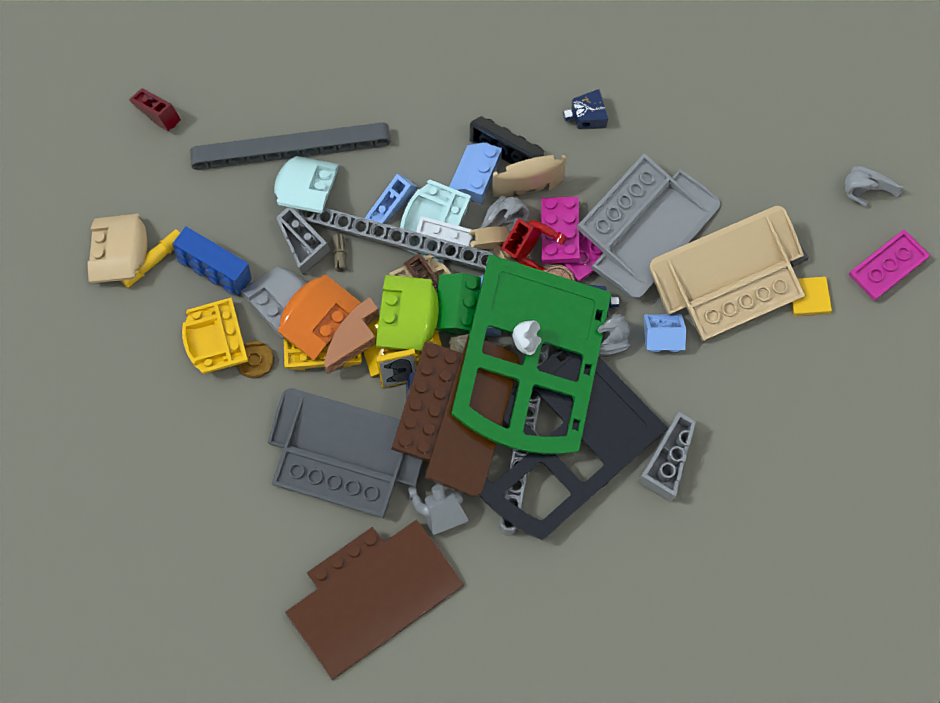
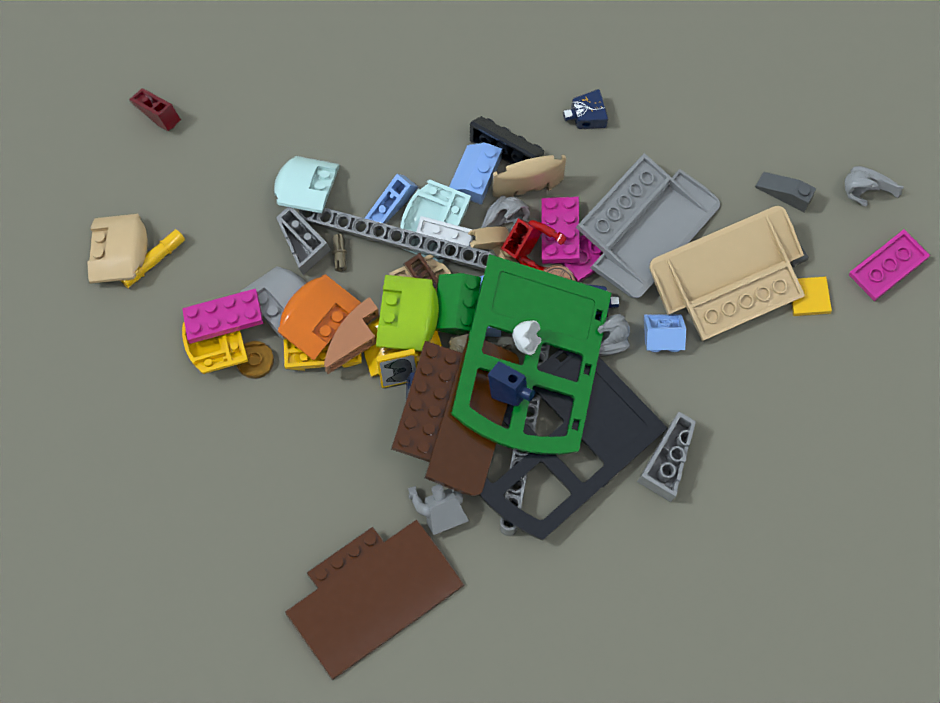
blue brick [172,226,252,296] -> none
dark grey beam [190,122,391,170] -> none
dark grey slope [268,388,424,518] -> none
none -> dark pink plate [182,288,264,344]
none -> dark blue torso [488,361,535,406]
none -> dark grey slope [755,172,816,212]

